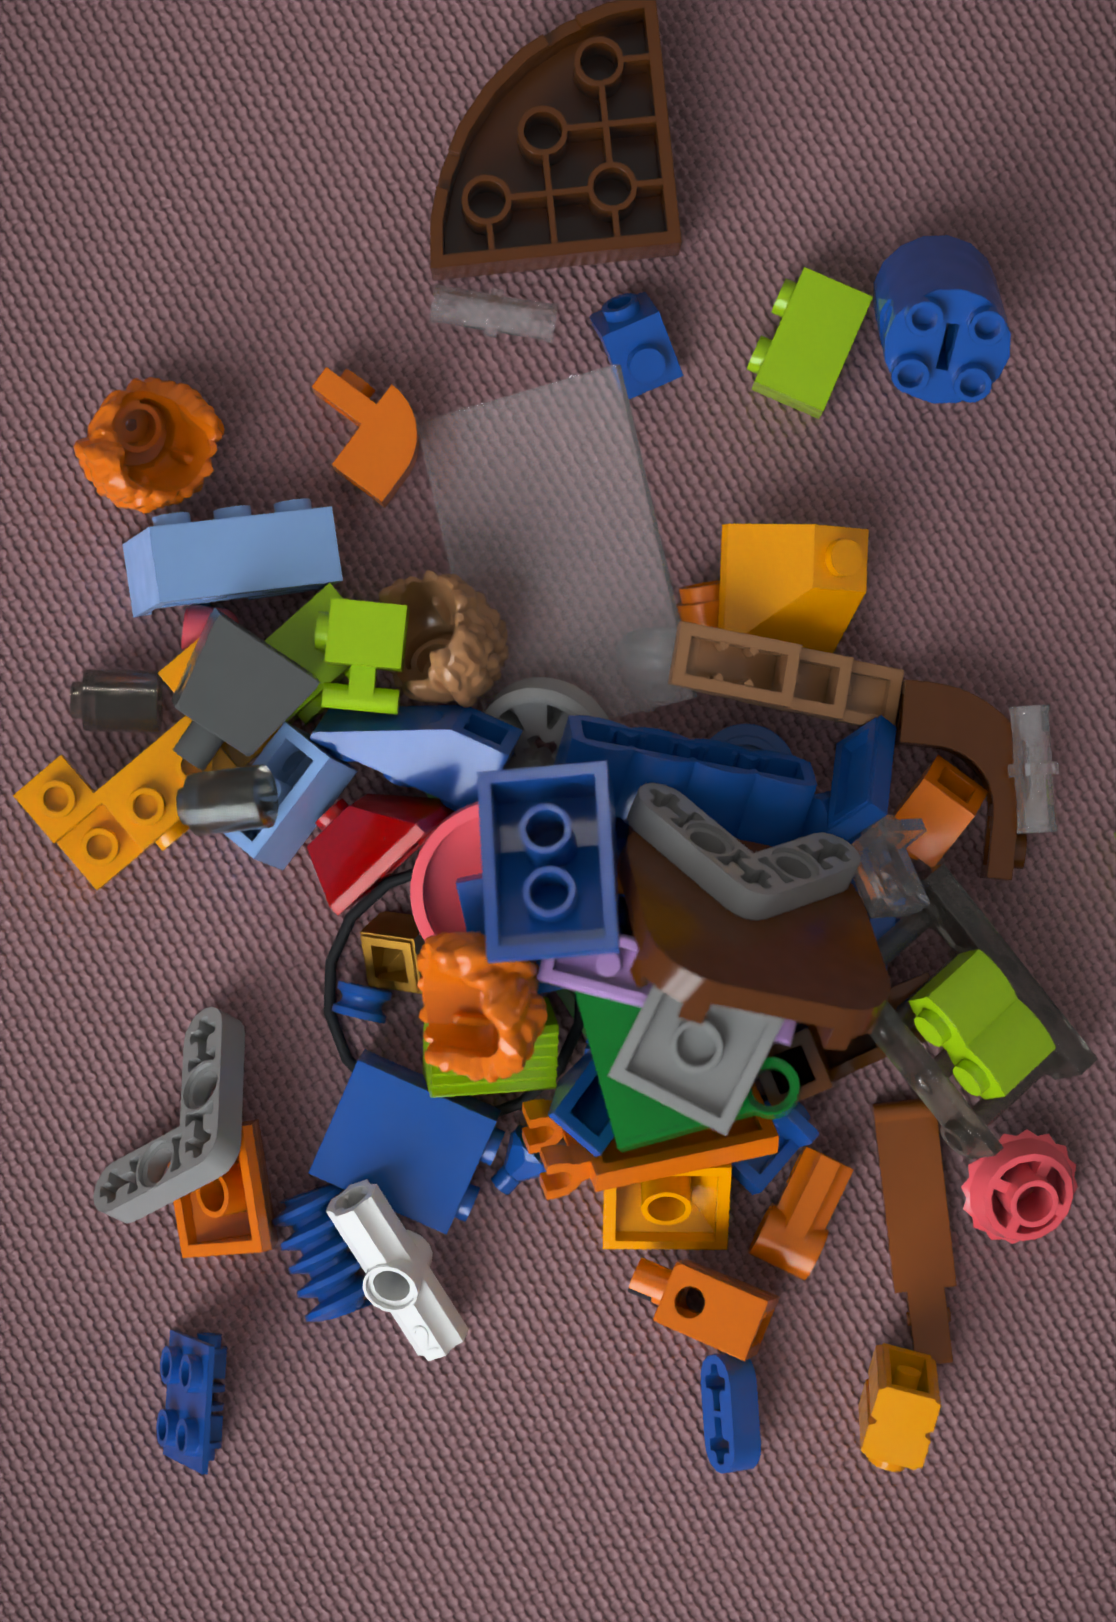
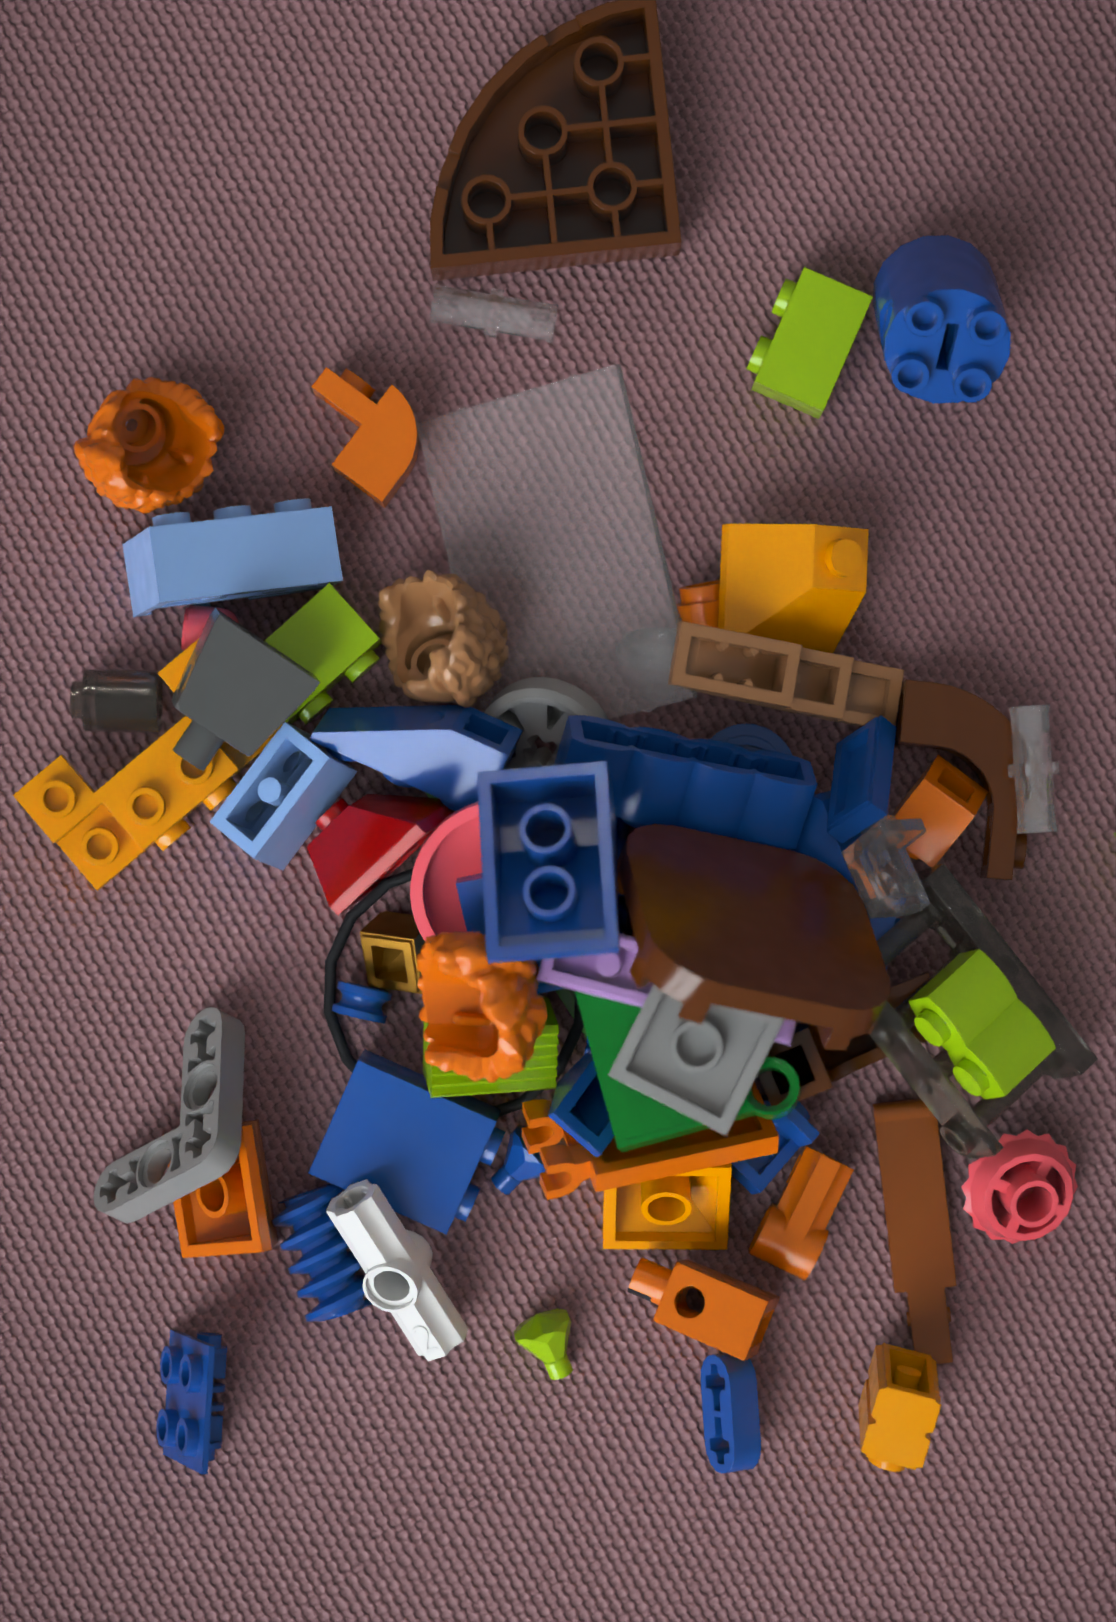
clear smoke brick [176,764,278,836] -> none
lime brick [315,598,410,715] -> none
blue bracket [589,292,684,400] -> none
light grey beam [627,783,861,920] -> none
none -> lime rock [513,1308,573,1380]

